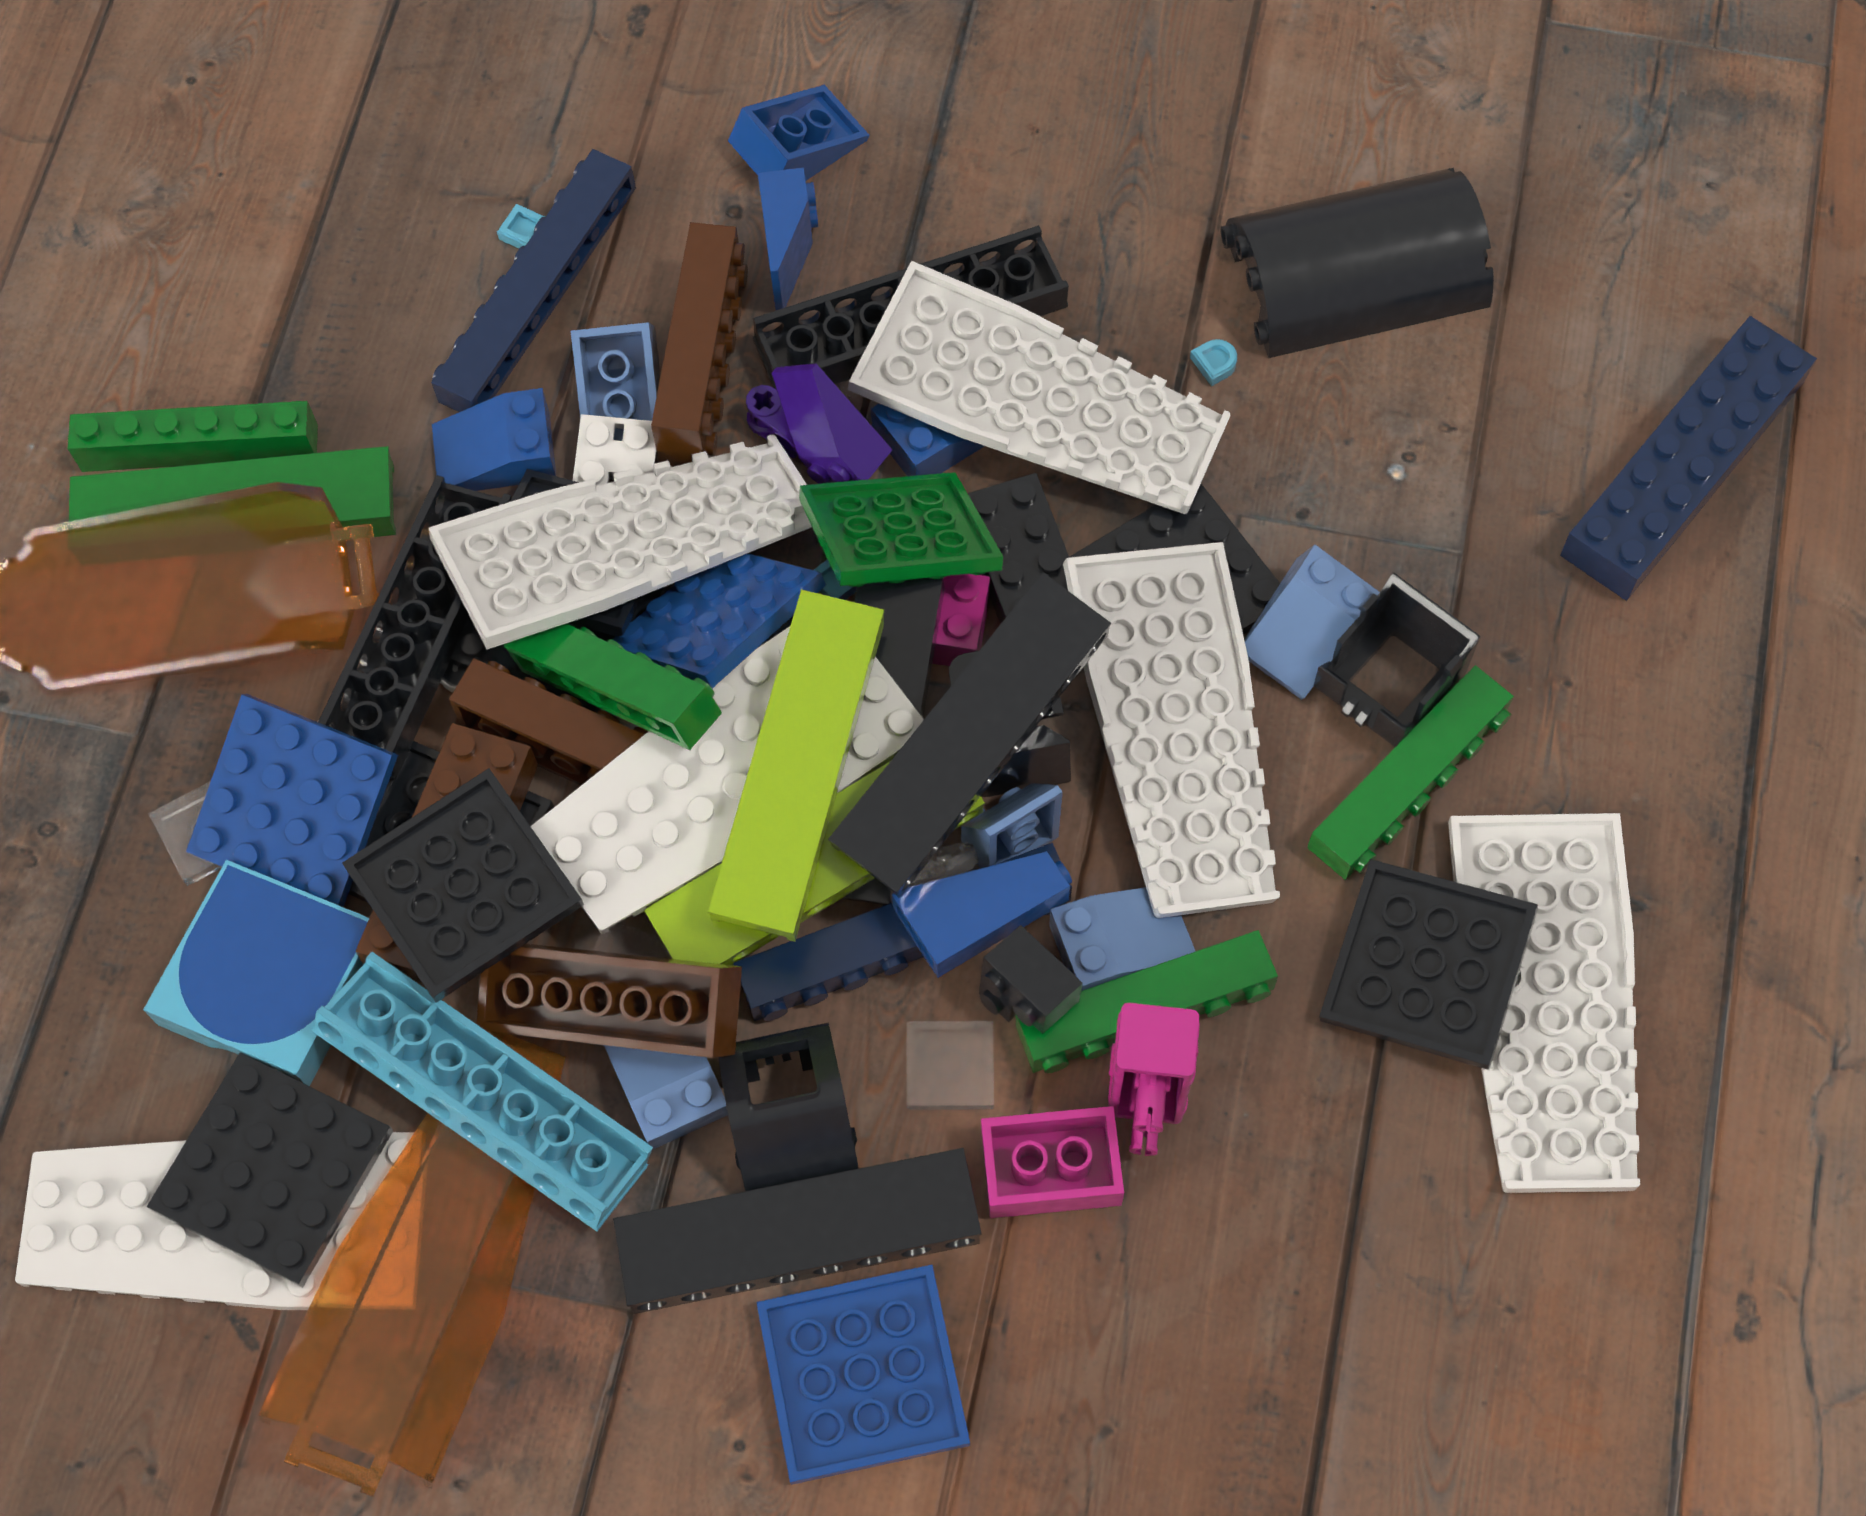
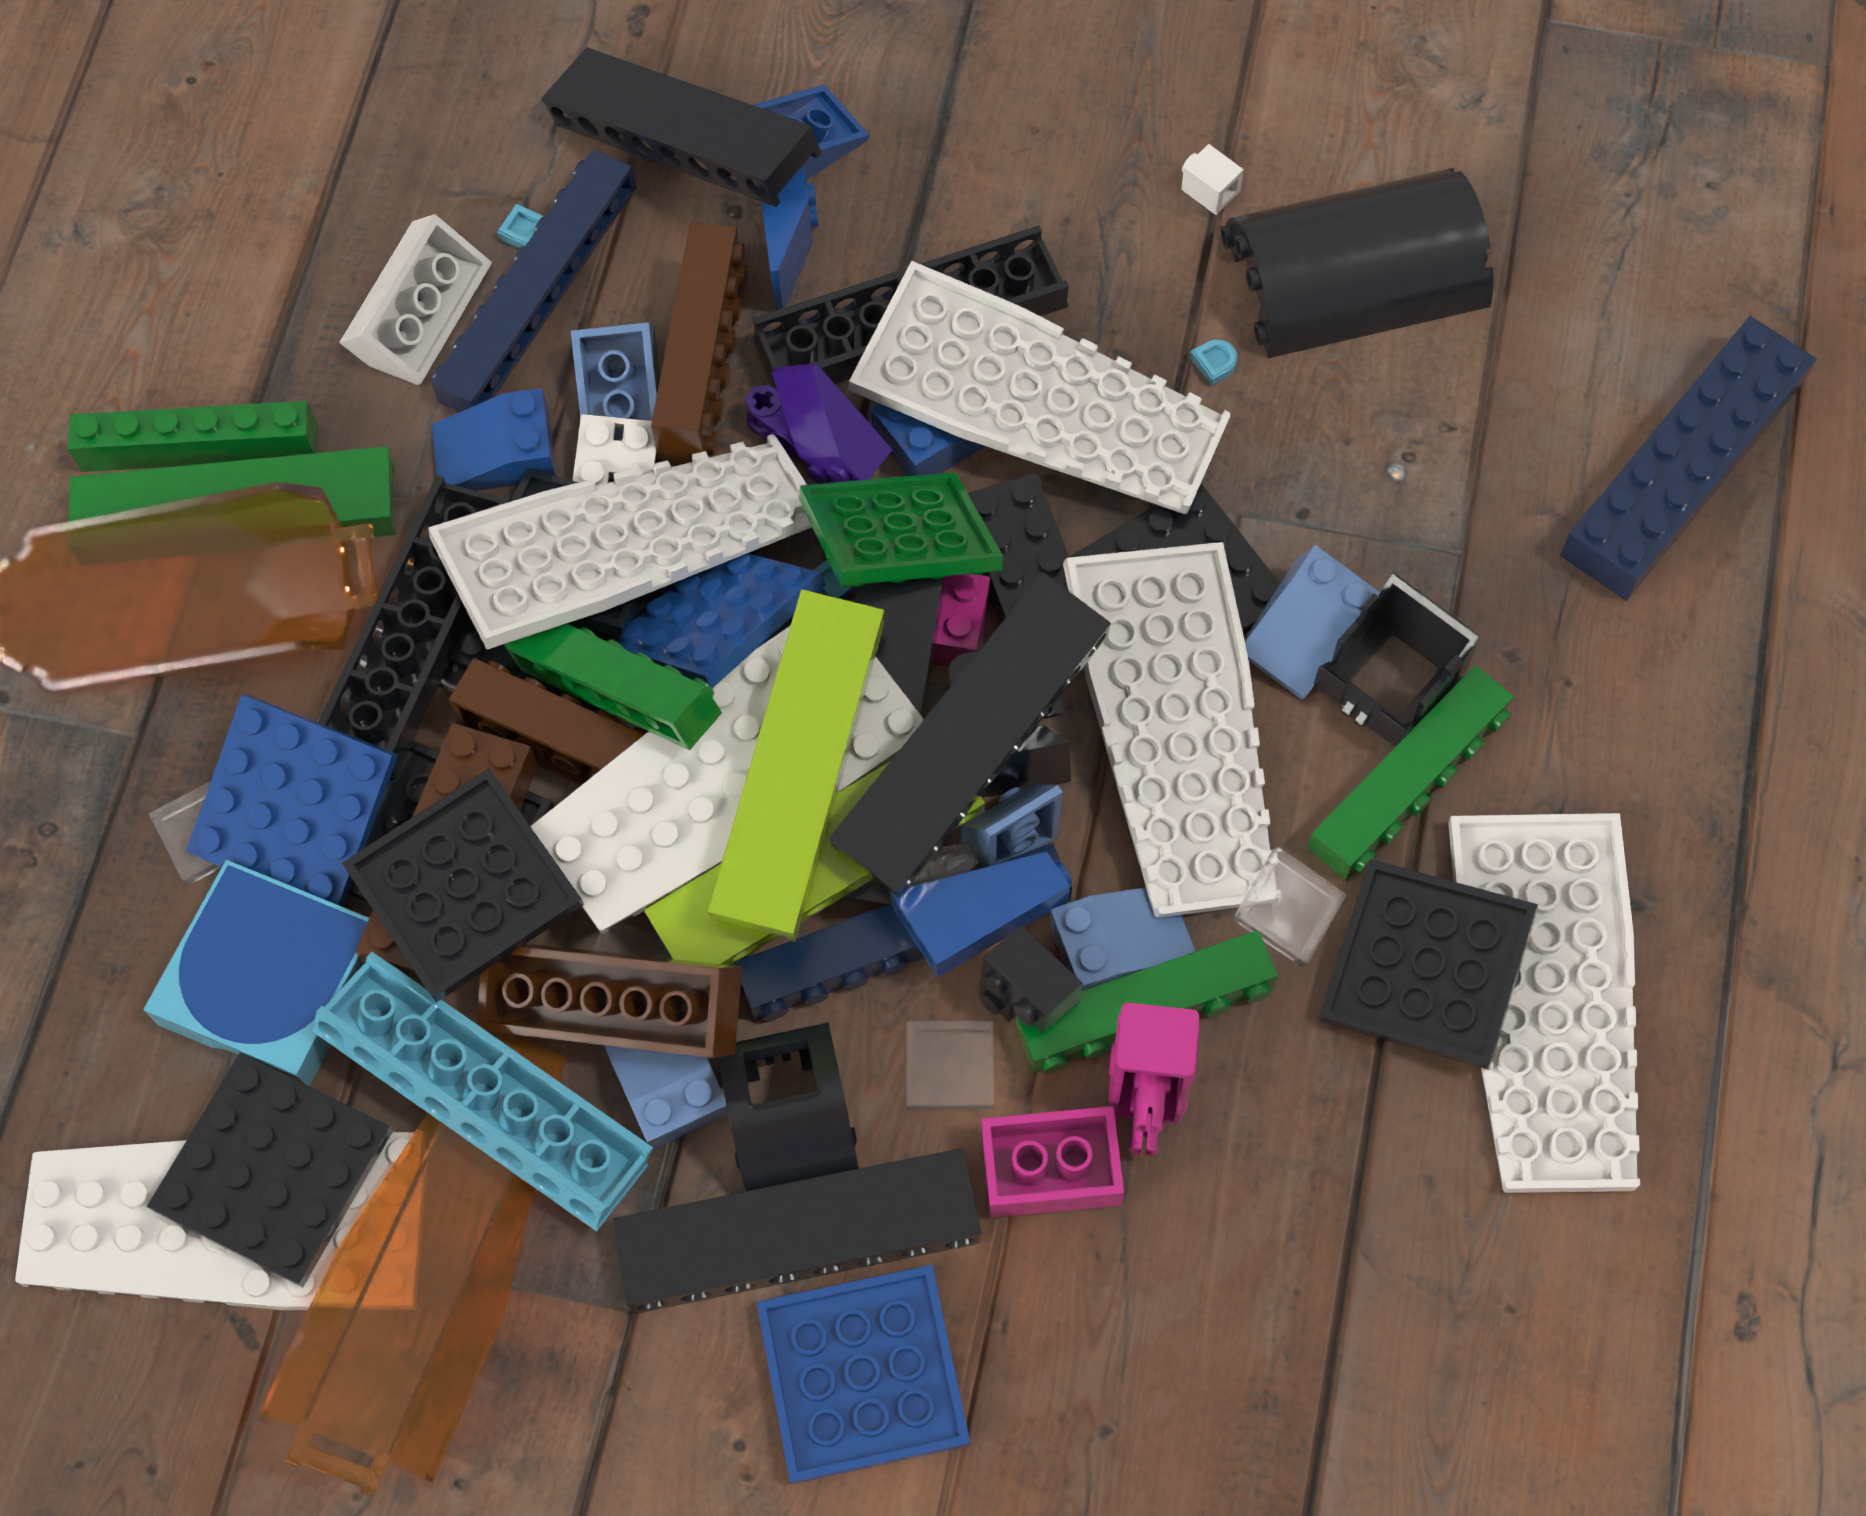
none -> white slope [339,214,492,385]
none -> black tile [541,47,822,207]
none -> white brick [1181,144,1244,215]
none -> clear tile [1232,847,1347,967]

